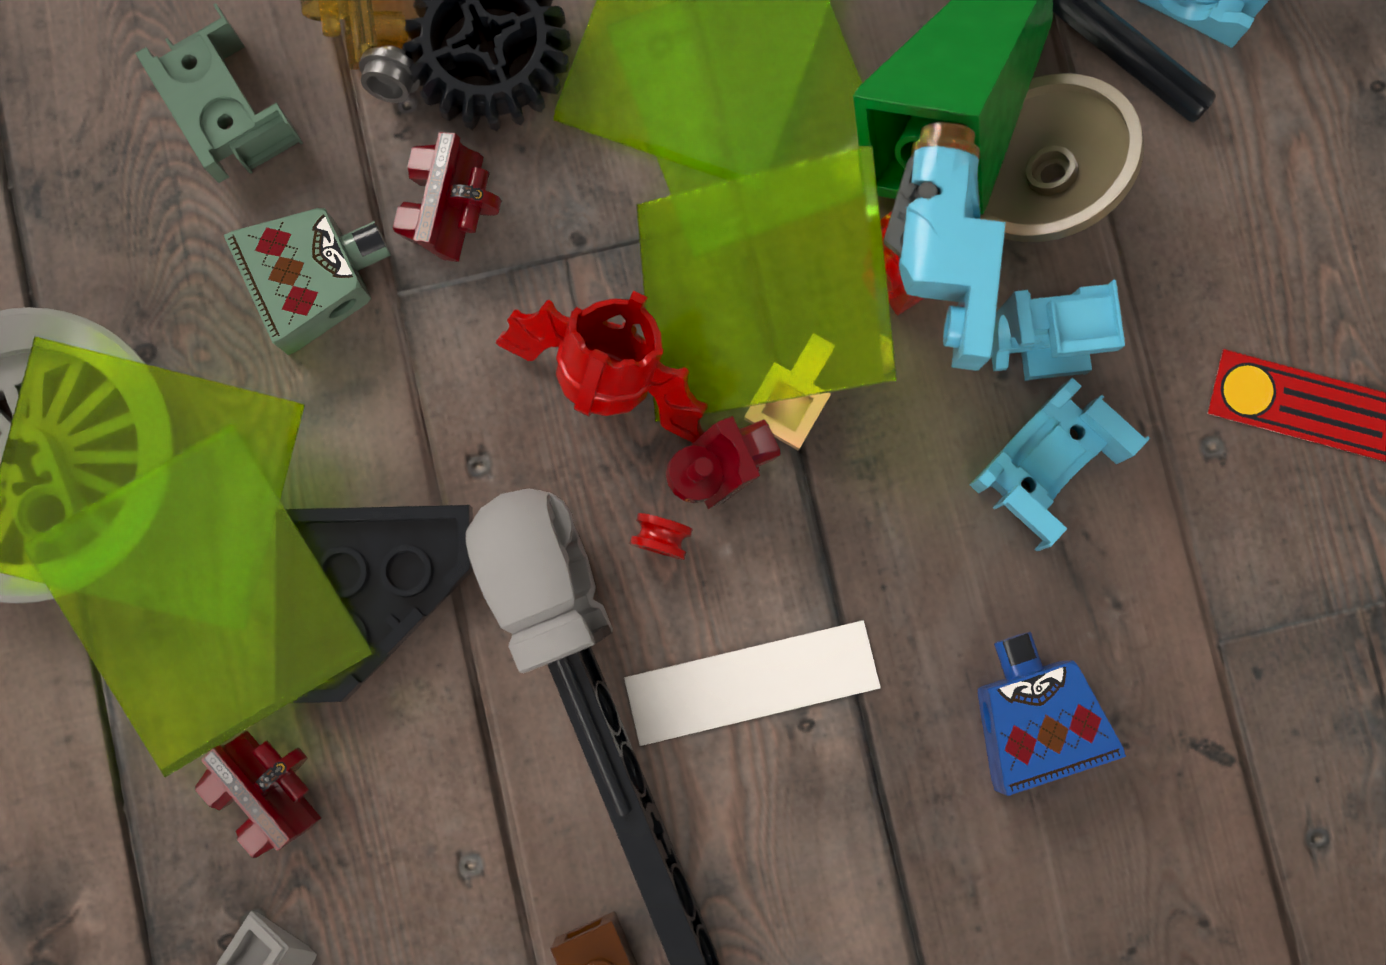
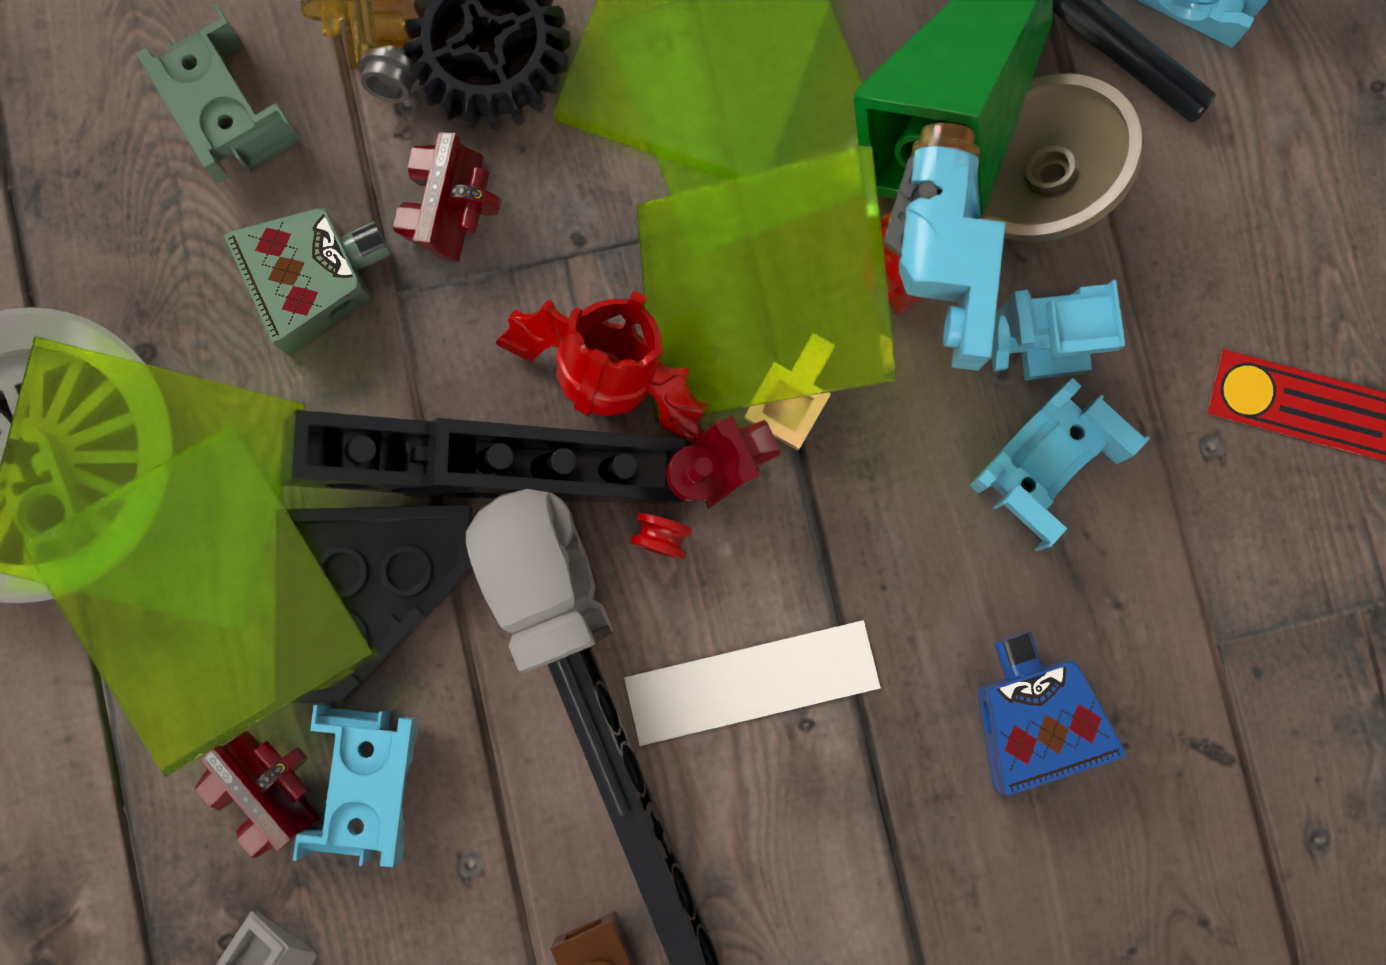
none -> black brick [280,410,685,504]
none -> medium azure piece [293,704,420,867]

